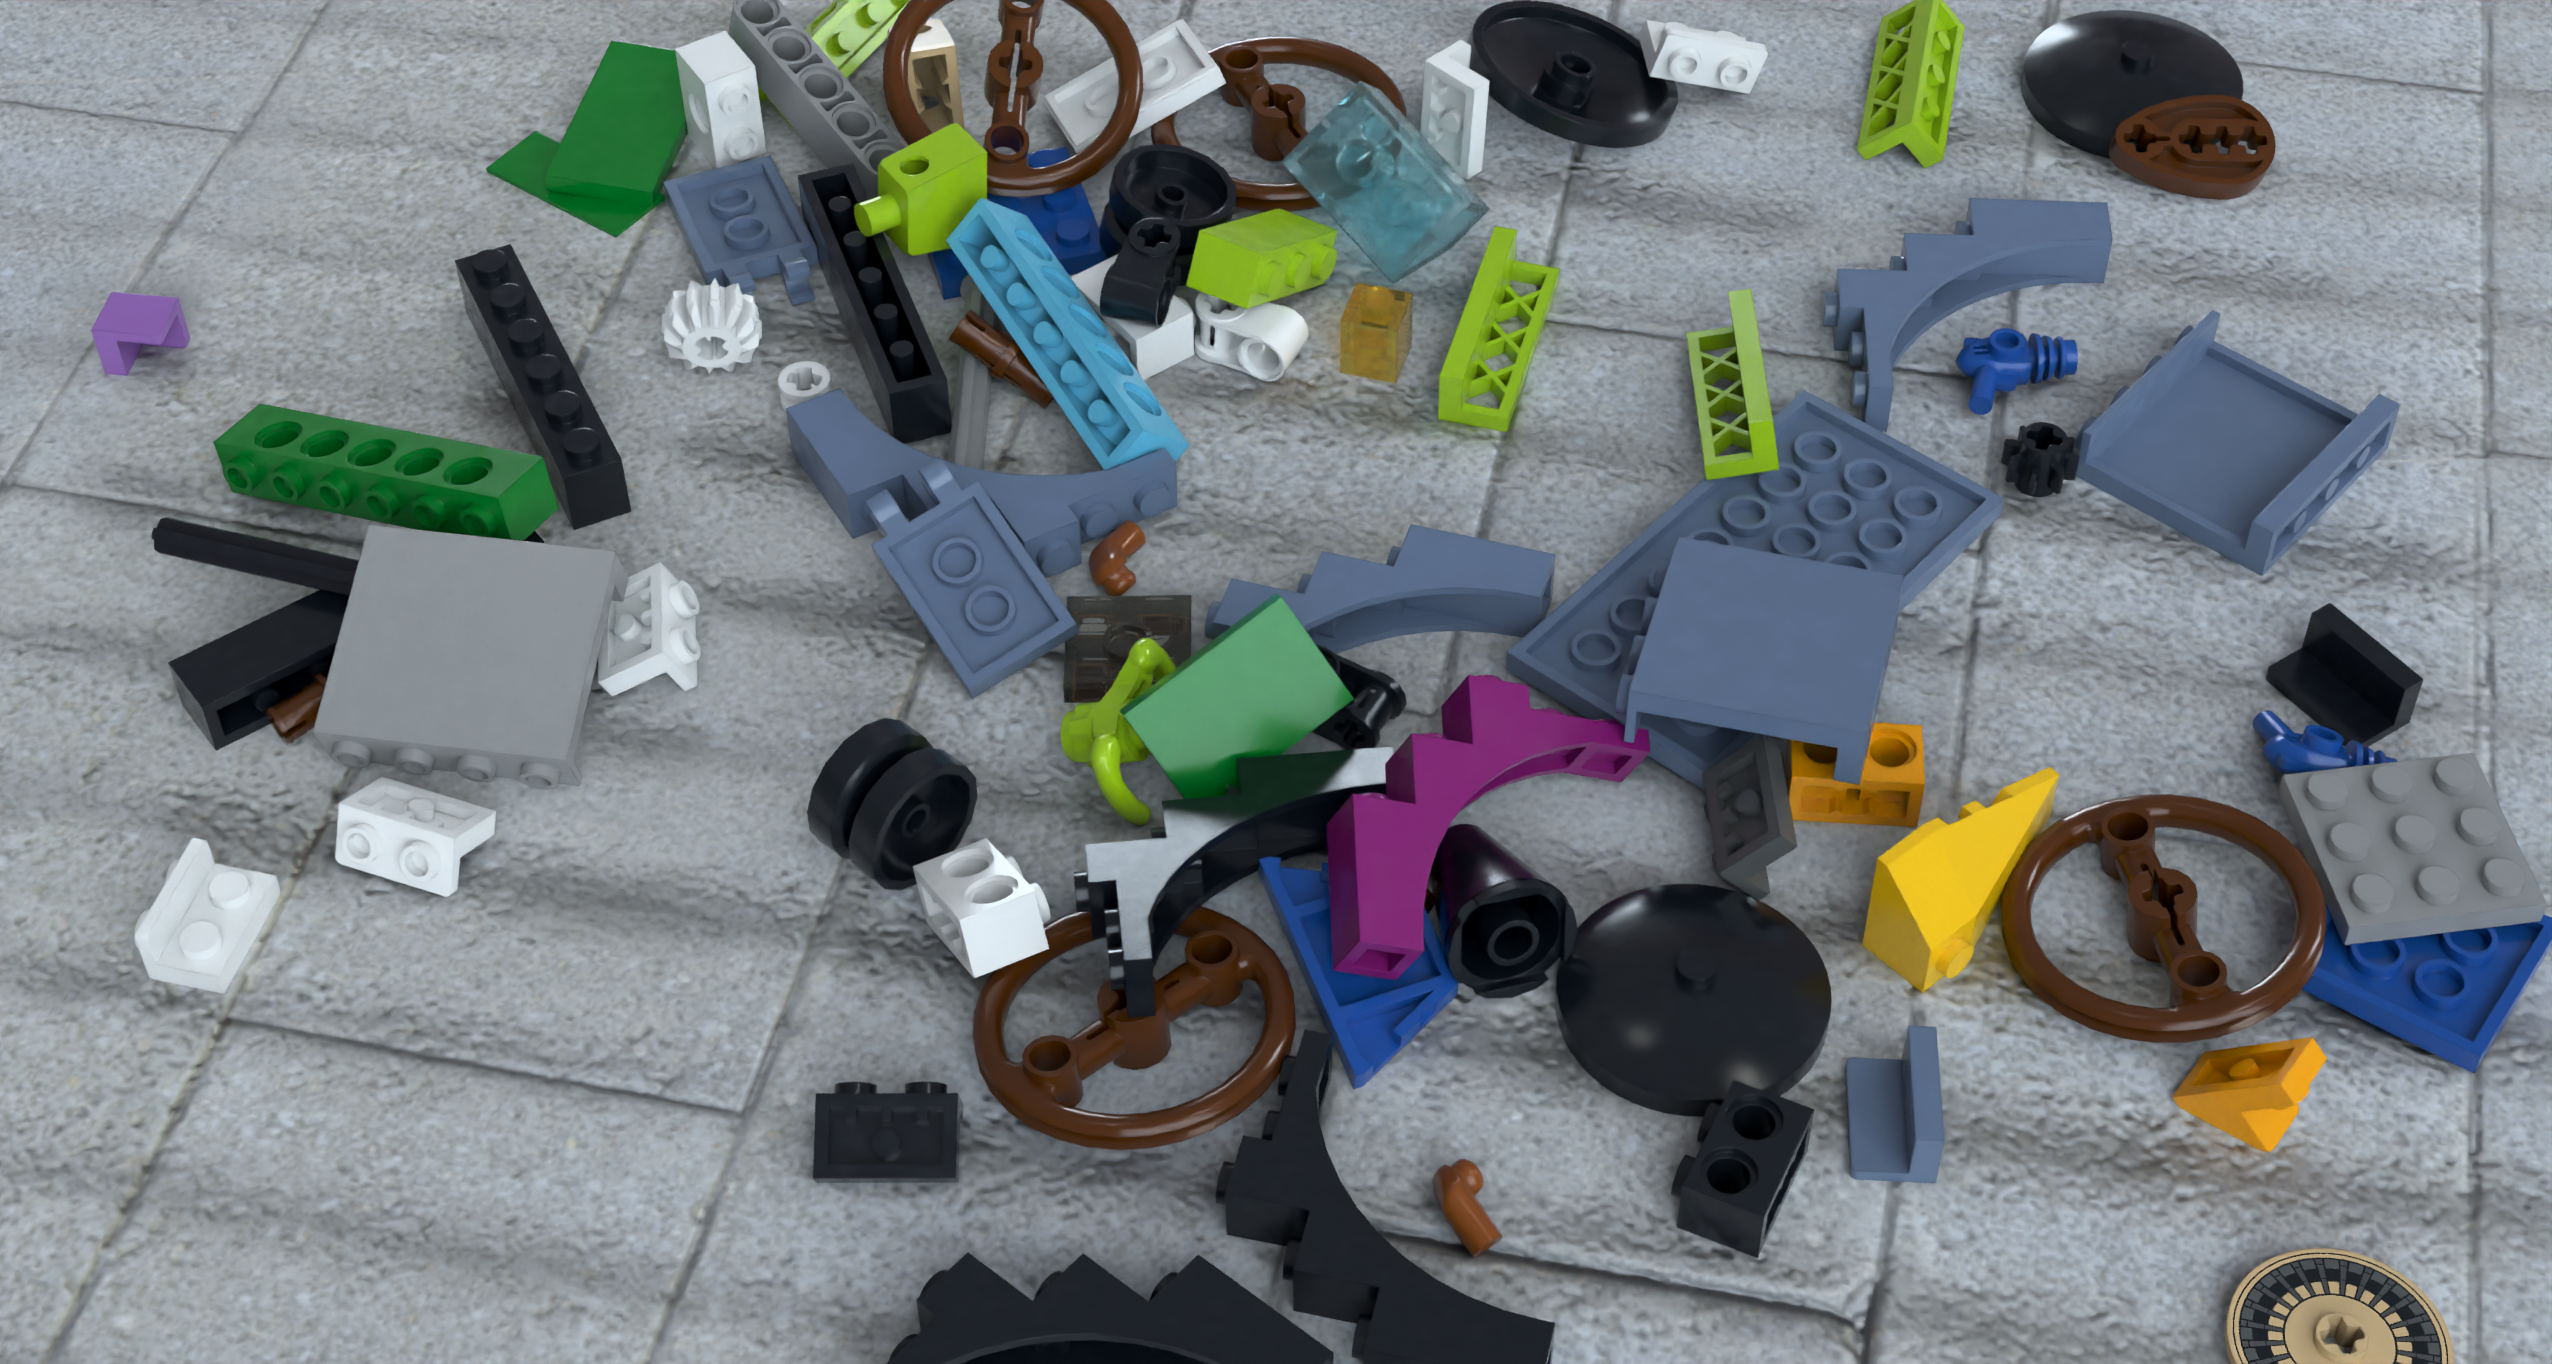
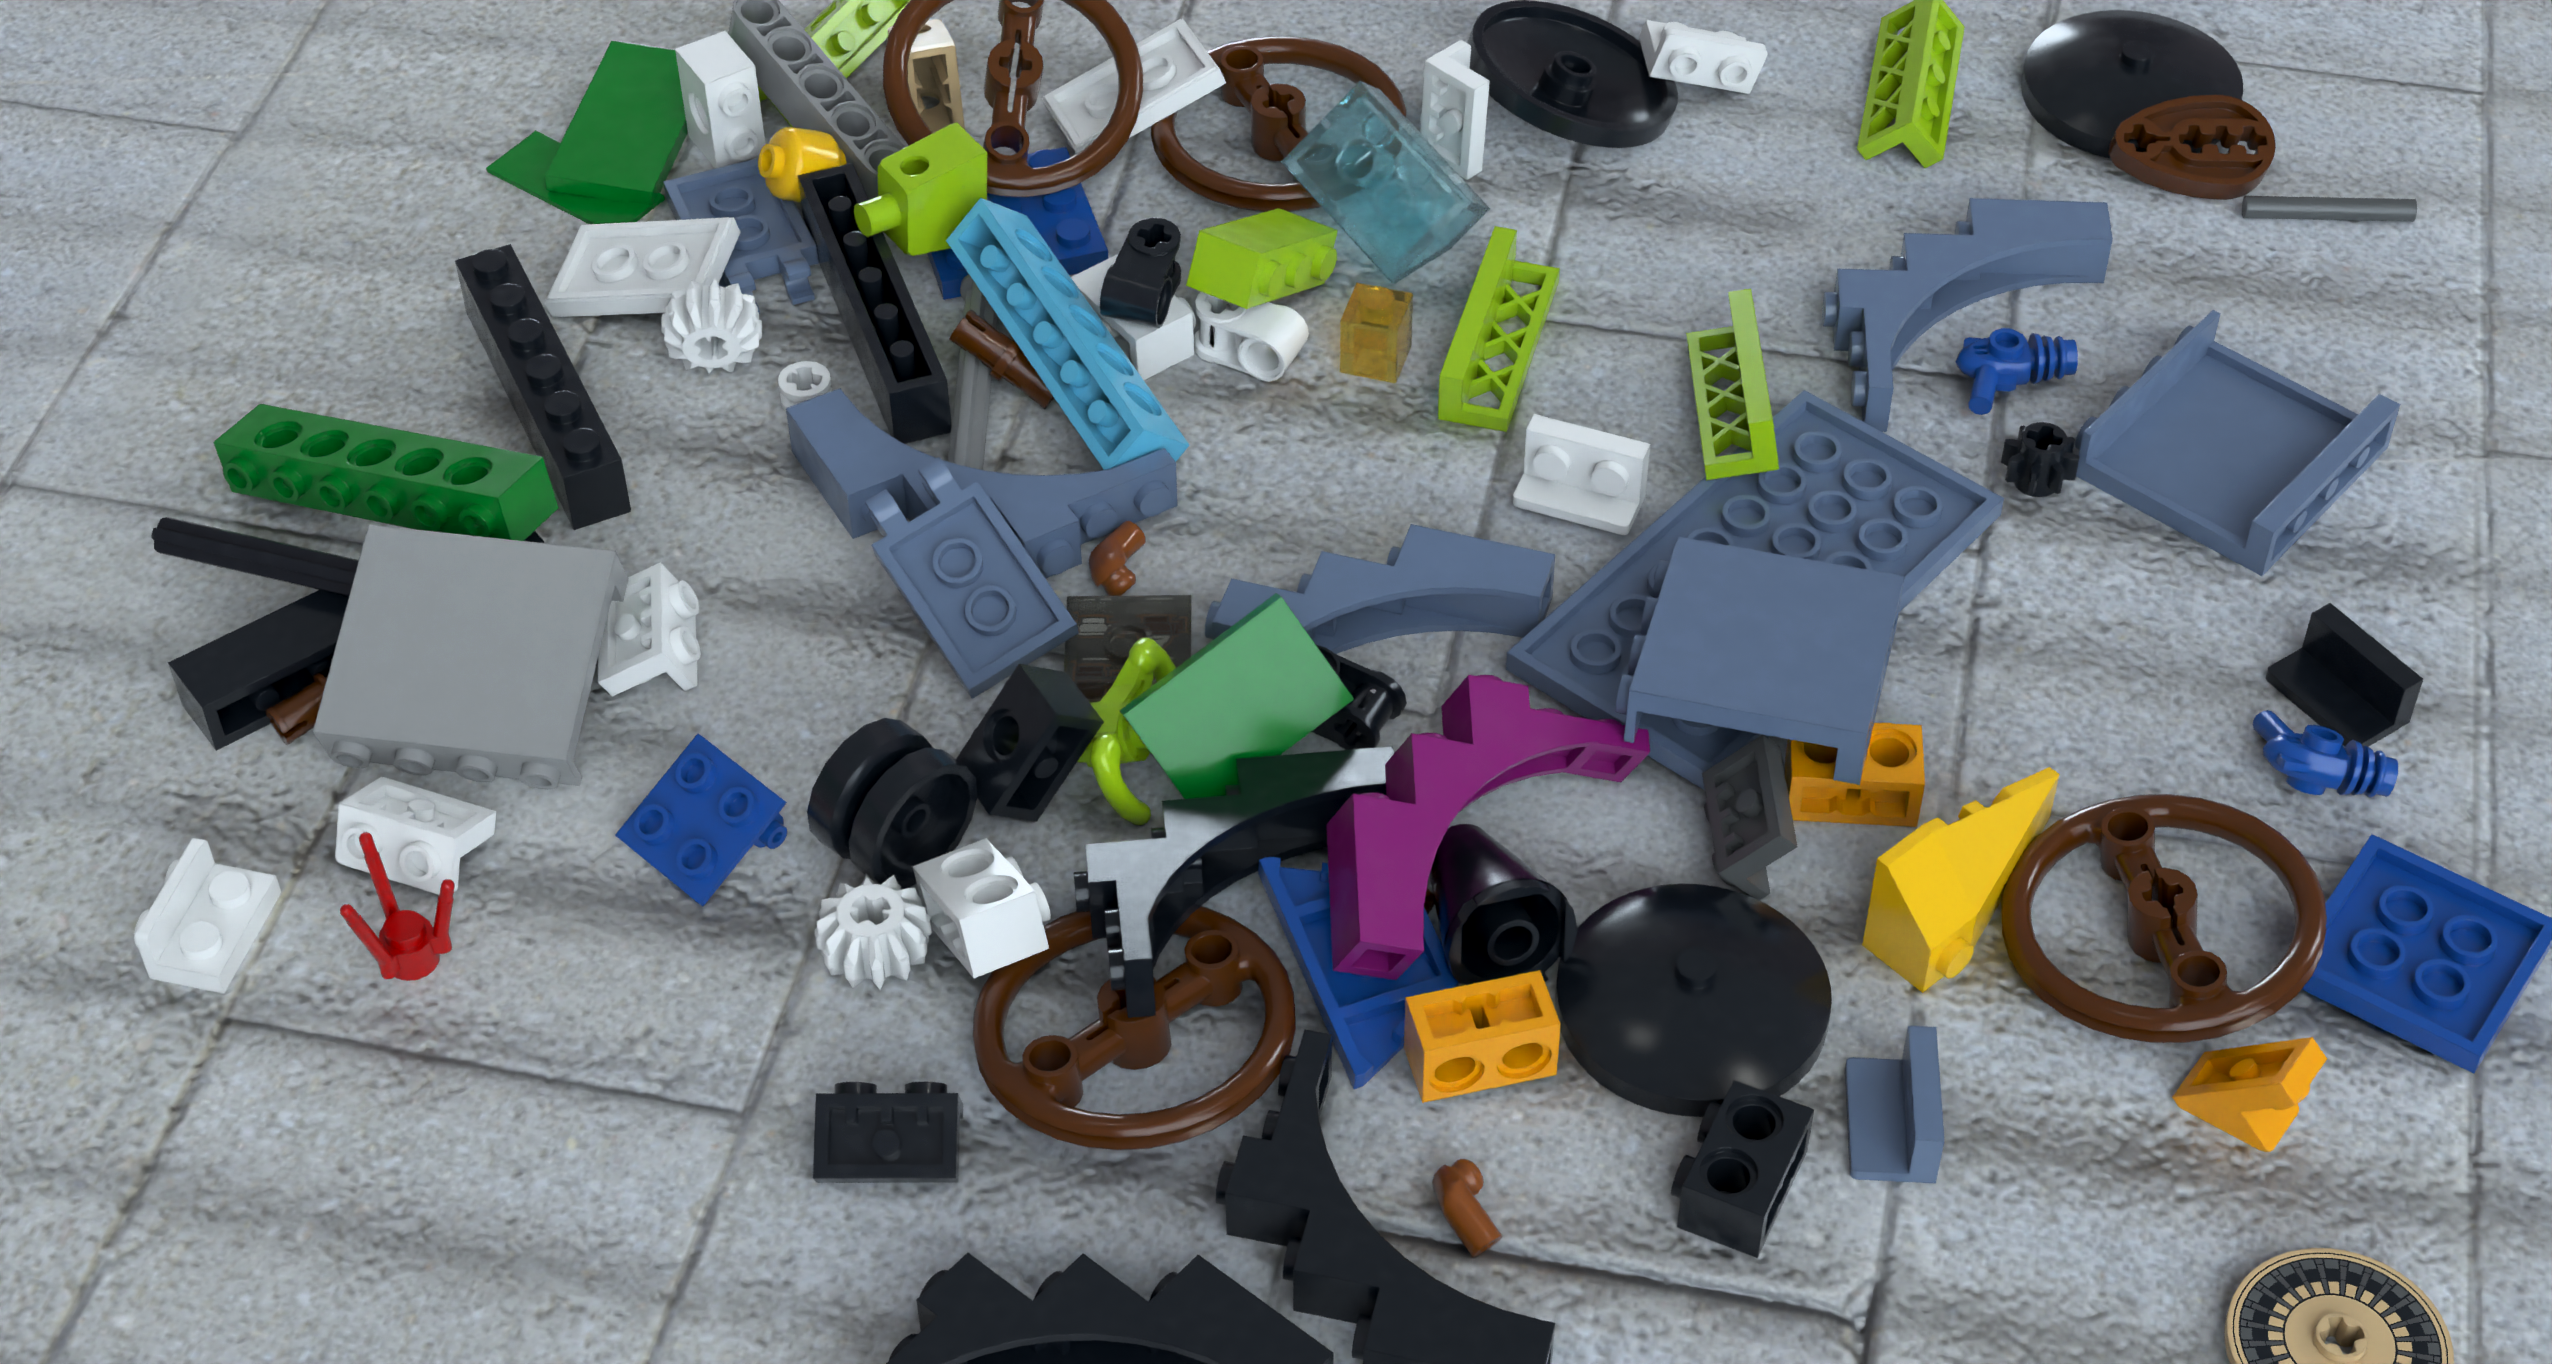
medium lavender panel [91,292,190,376] -> none
black wheel [1099,143,1236,286] -> none
light grey plate [2278,753,2547,945] -> none
none -> red plant [340,832,455,981]
none -> white tile [545,217,741,318]
none -> blue hinge [615,733,787,906]
none -> yellow head [758,127,847,202]
none -> white gear [815,873,932,990]
none -> black brick [956,664,1104,821]
none -> light orange brick [1404,970,1561,1103]
none -> white bracket [1513,414,1650,535]
none -> dark grey bar [2242,196,2417,222]

